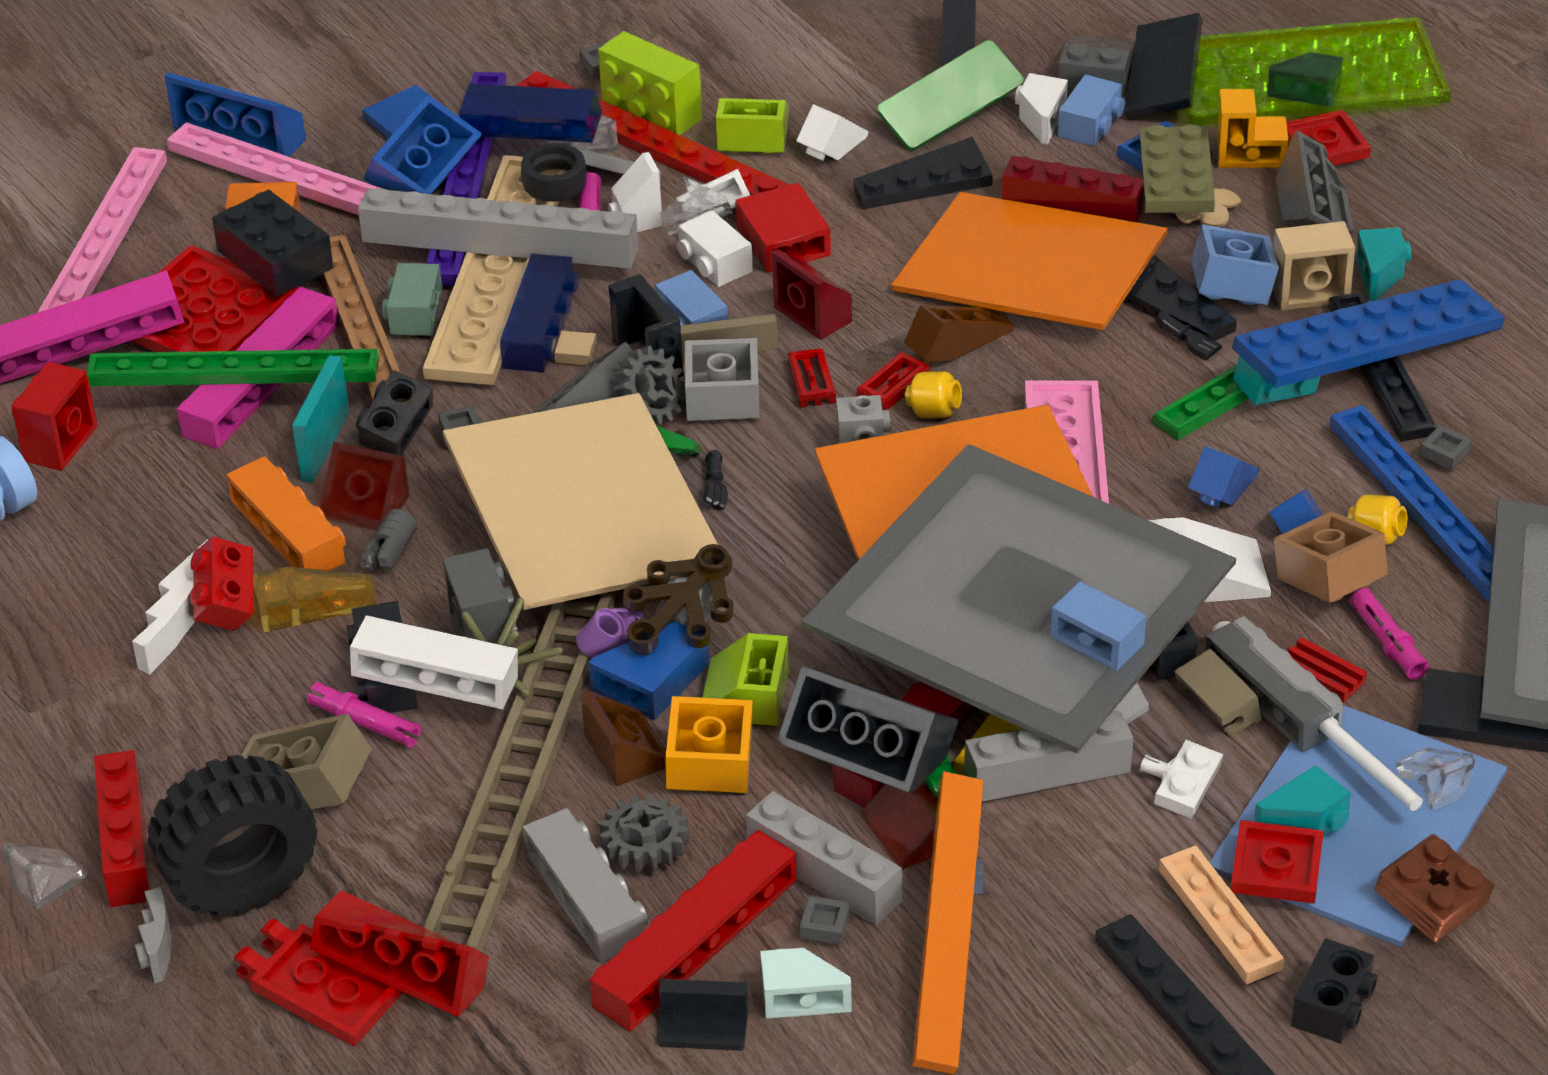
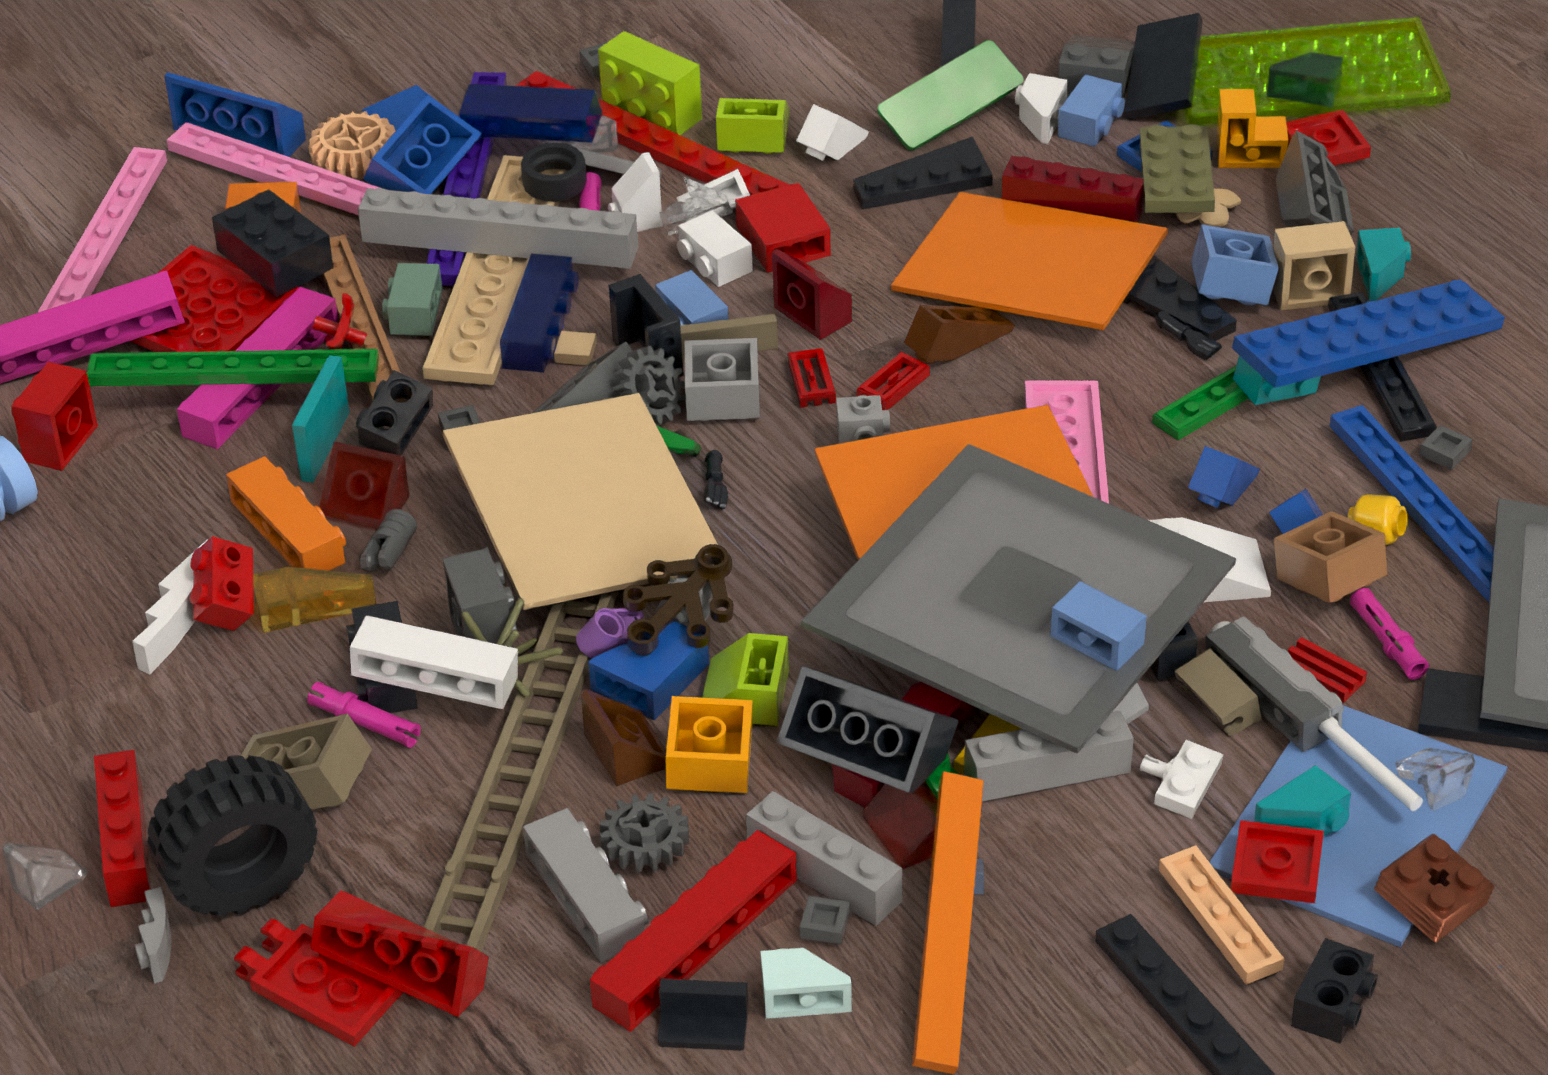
yellow head [905,371,962,419] -> none
none -> light nougat gear [309,111,395,180]
none -> red piece [312,293,367,349]

